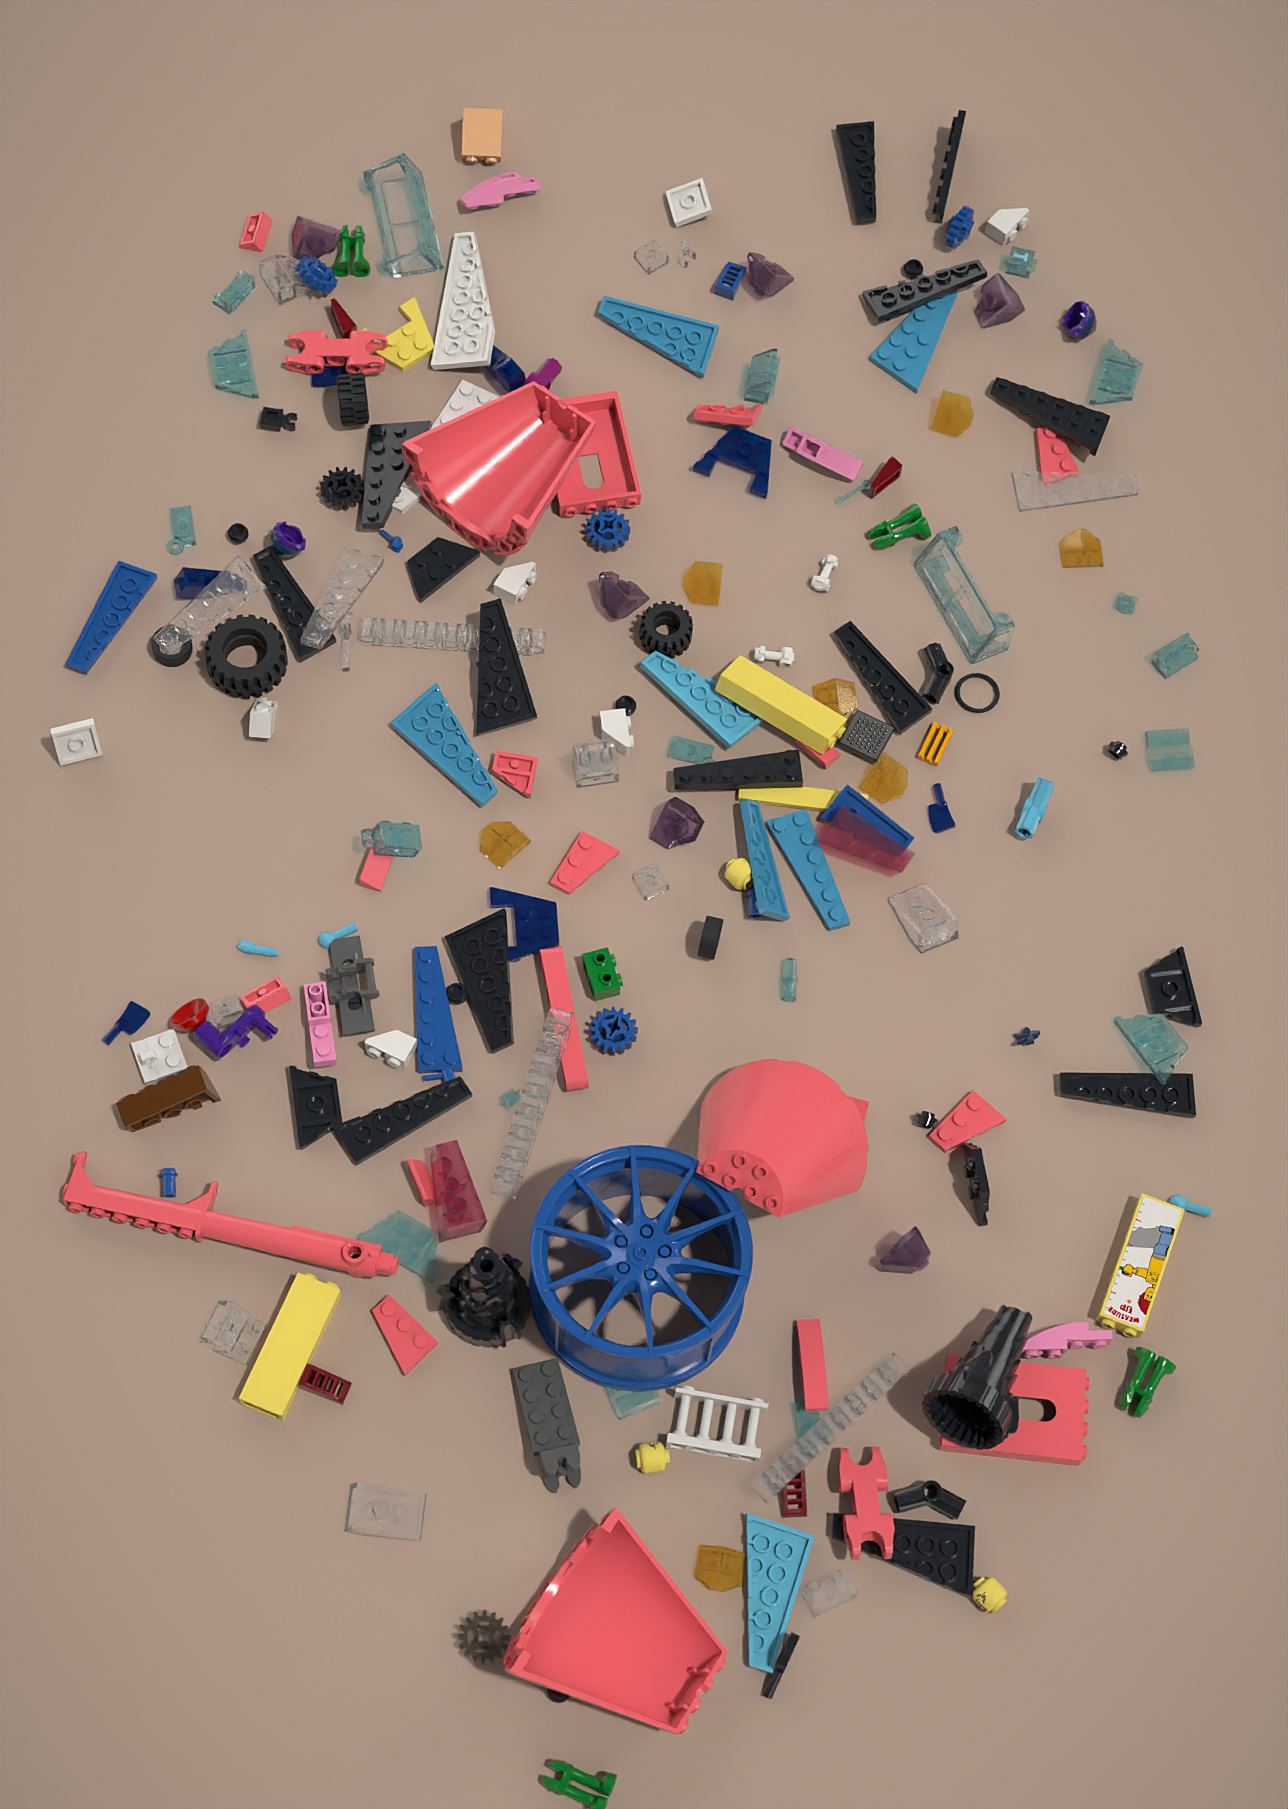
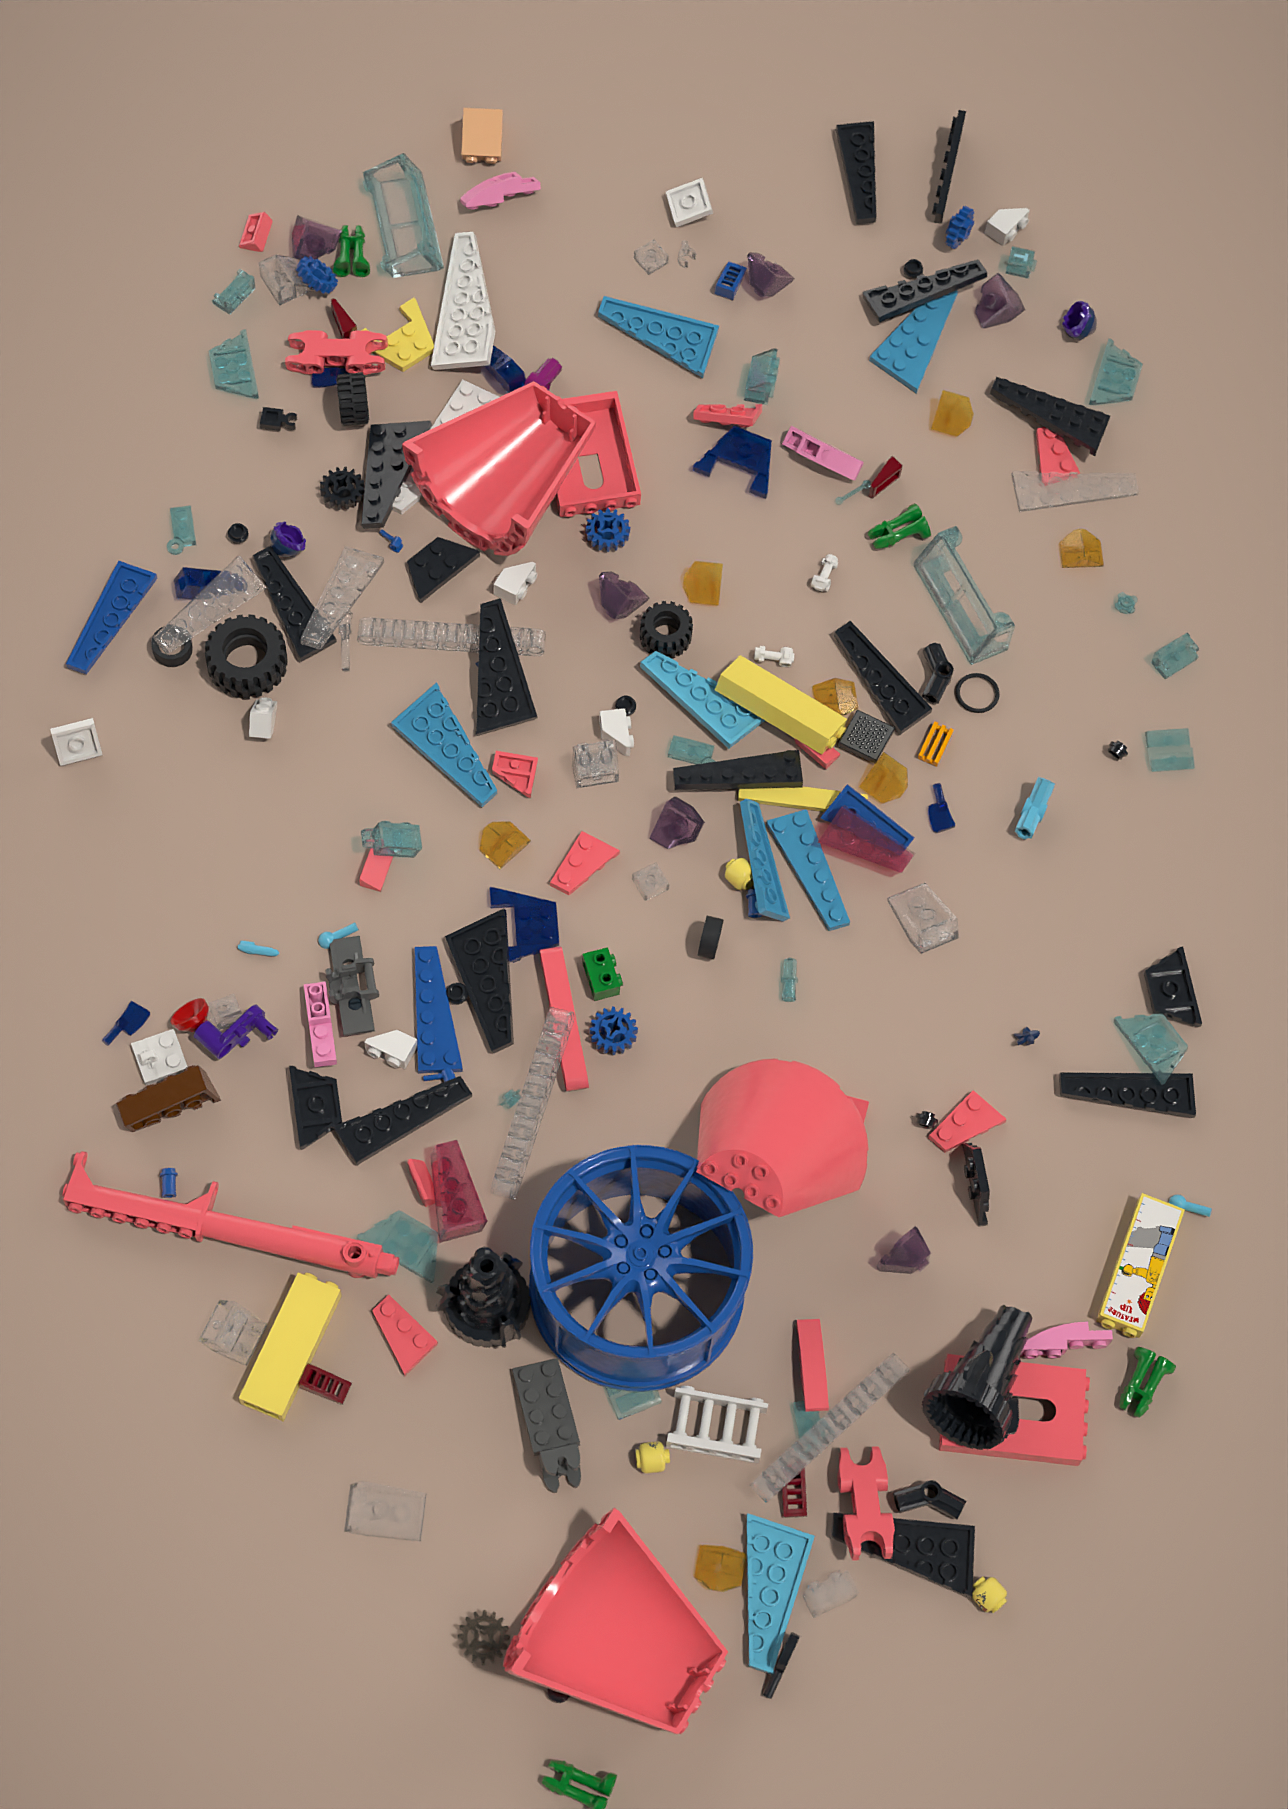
coral slope [239,977,291,1013] -> none

